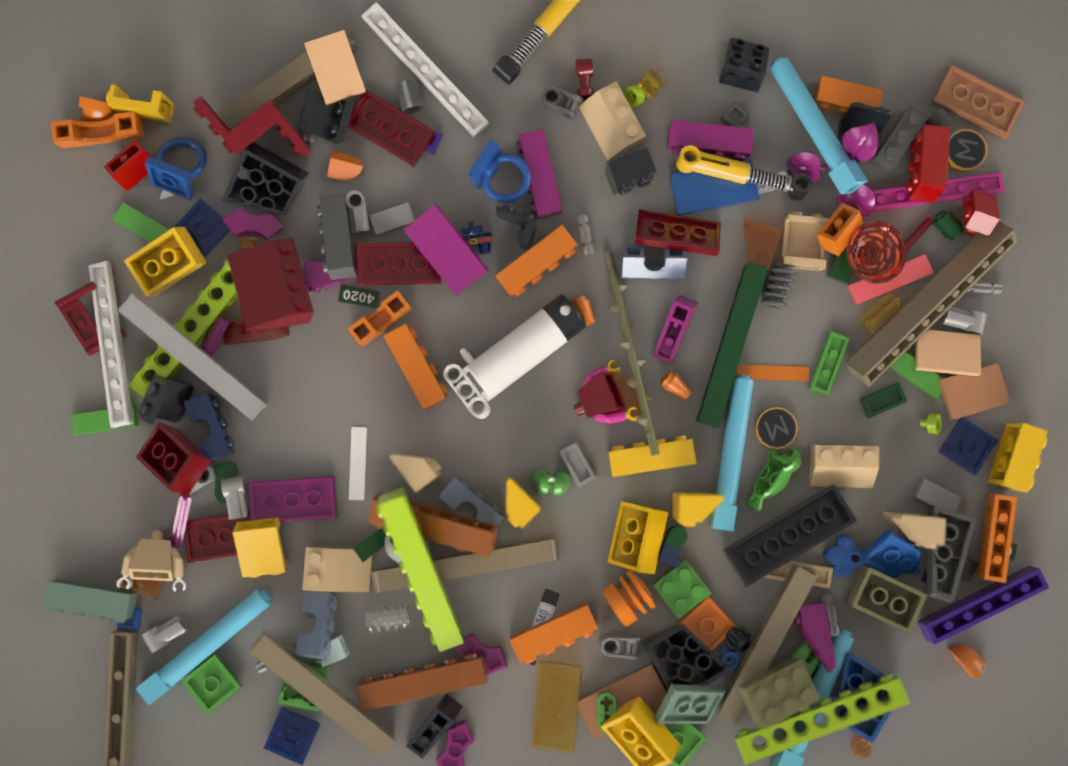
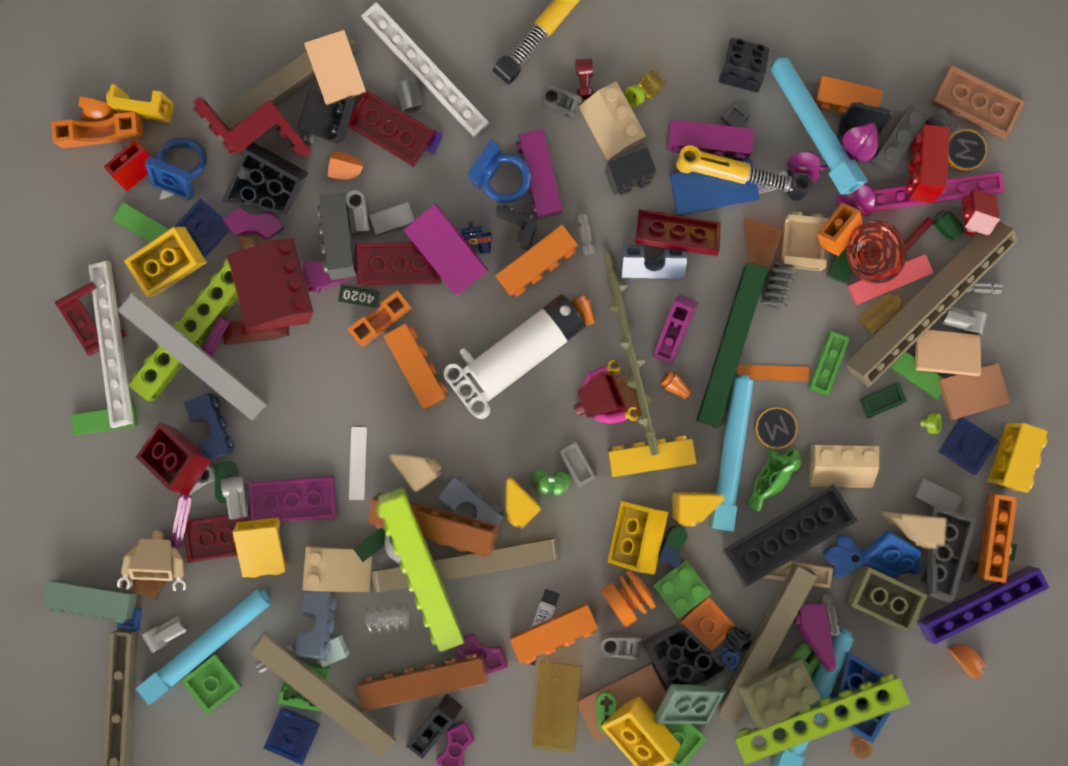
black bracket [138,374,194,424] -> none

